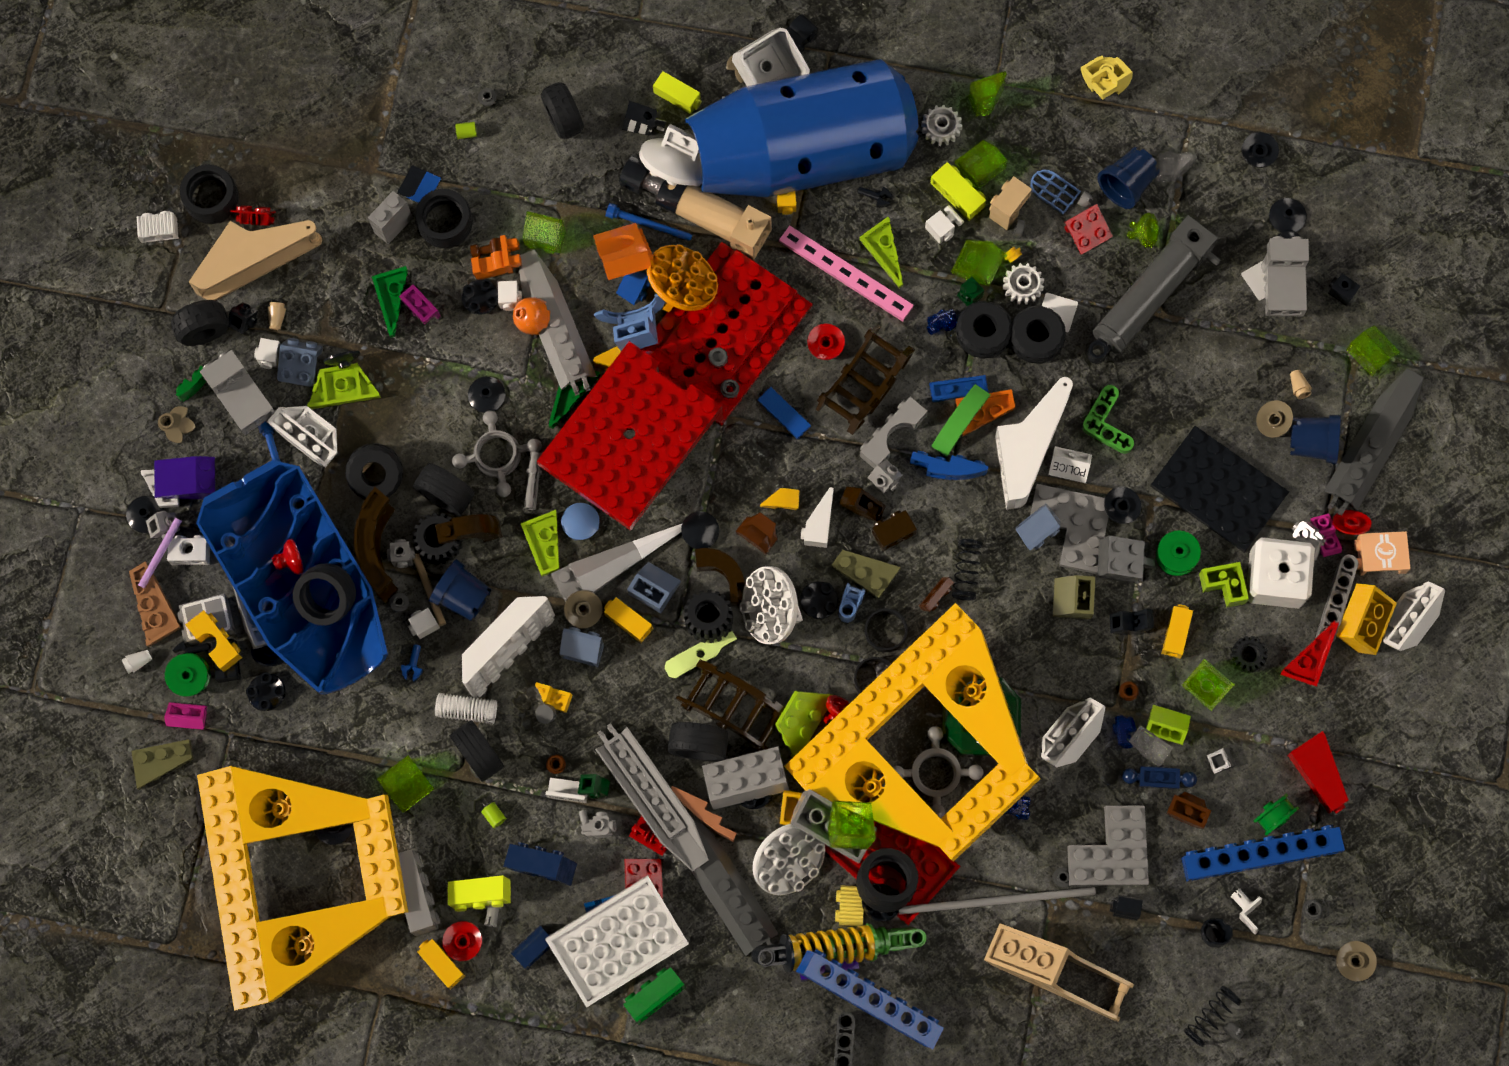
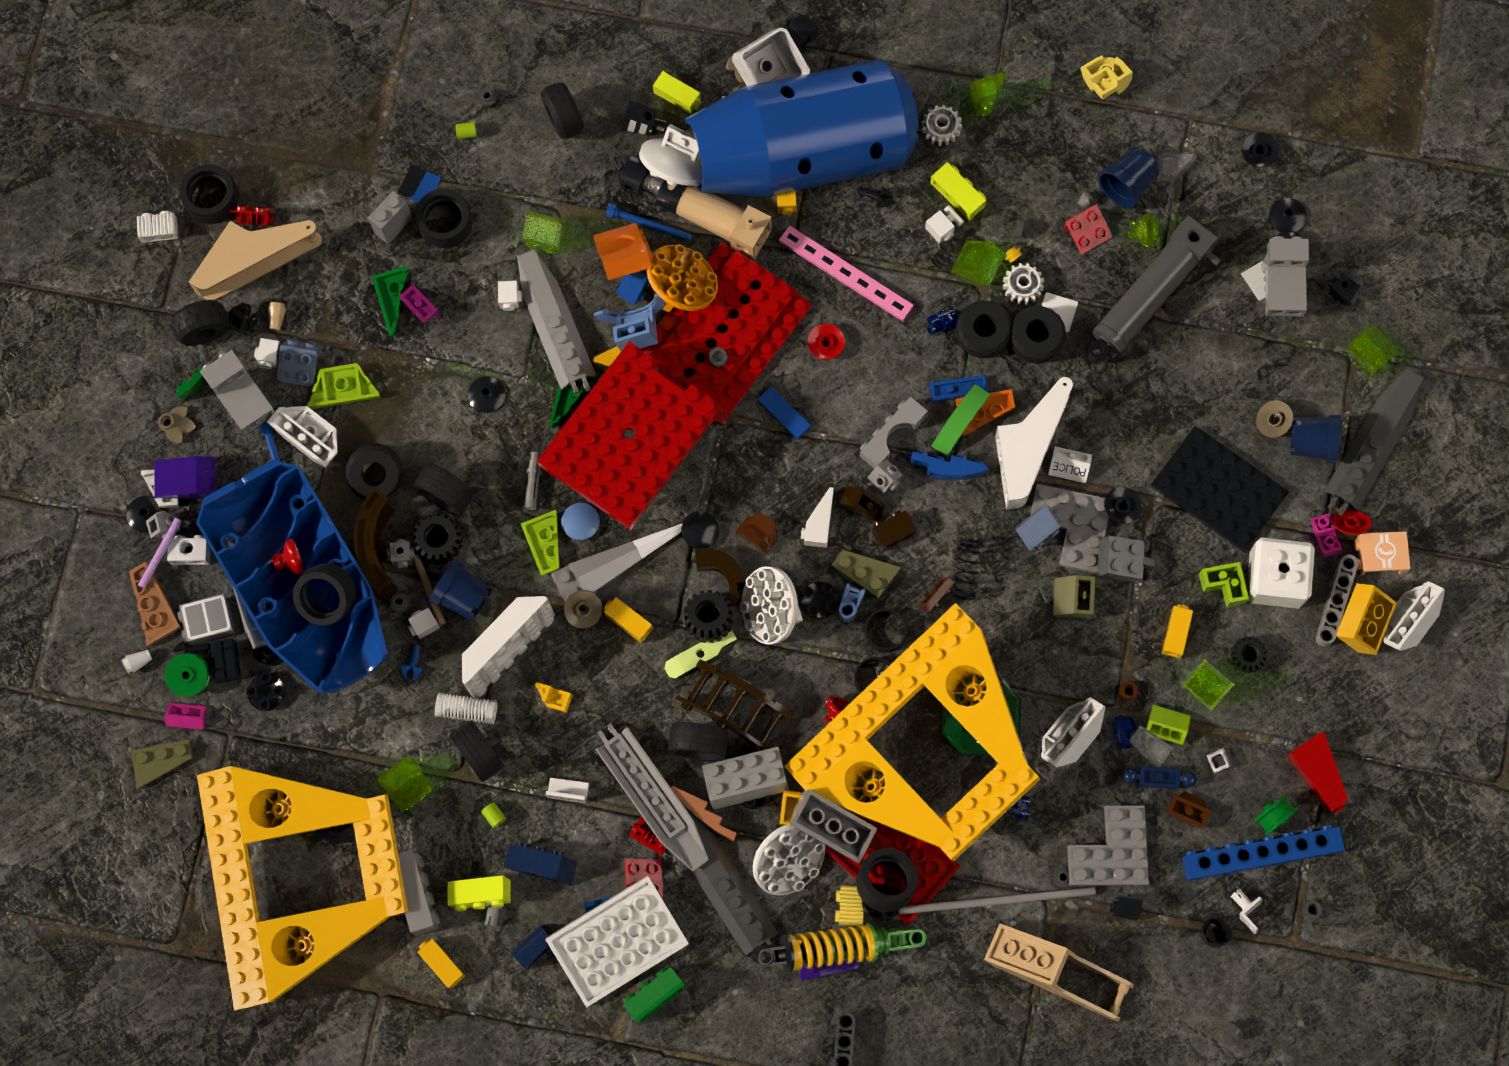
yellow arch [185,610,242,672] -> none
black dish [323,351,361,369] -> none
dark brown arch [435,514,503,545] -> none
red dish [442,921,482,961] -> none
light grey piece [452,410,542,497] -> none
black dish [462,279,498,315] -> none
orange hips [470,235,522,280] -> none
orange cylinder [513,297,550,335] -> none
dark grey tile [536,704,556,724] -> none
reddish brown plate [546,754,566,774] -> none
sand blue slope [559,627,604,667] -> none
dark green brick [578,774,610,799] -> none
light grey piece [579,810,617,838] -> none
sand blue slope [627,562,681,614] -> none
dark grey plate [720,379,739,398] -> none
yellow slope [760,488,799,510] -> none
lime wing [775,691,832,758] -> none
blue brick [796,949,944,1049] -> none
dark brown fence [815,325,915,435] -> none
clear neon green slope [828,801,876,849] -> none
lime wing [859,217,903,289] -> none
light grey piece [893,726,983,818] -> none
clear neon green slope [954,140,1008,190] -> none
dark green brick [957,277,984,307] -> none
tan brick [989,177,1032,230] -> none
medium blue window [1030,170,1081,215] -> none
bright green beam [1083,385,1134,454] -> none
black brick [1110,609,1154,635] -> none
green wheel [1156,530,1201,576] -> none
black piece [1184,986,1242,1047] -> none
red wing [1280,620,1339,687] -> none
tan cone [1290,370,1312,399] -> none
light grey piece [1292,521,1326,560] -> none
dark tan dish [1336,941,1377,981] -> none

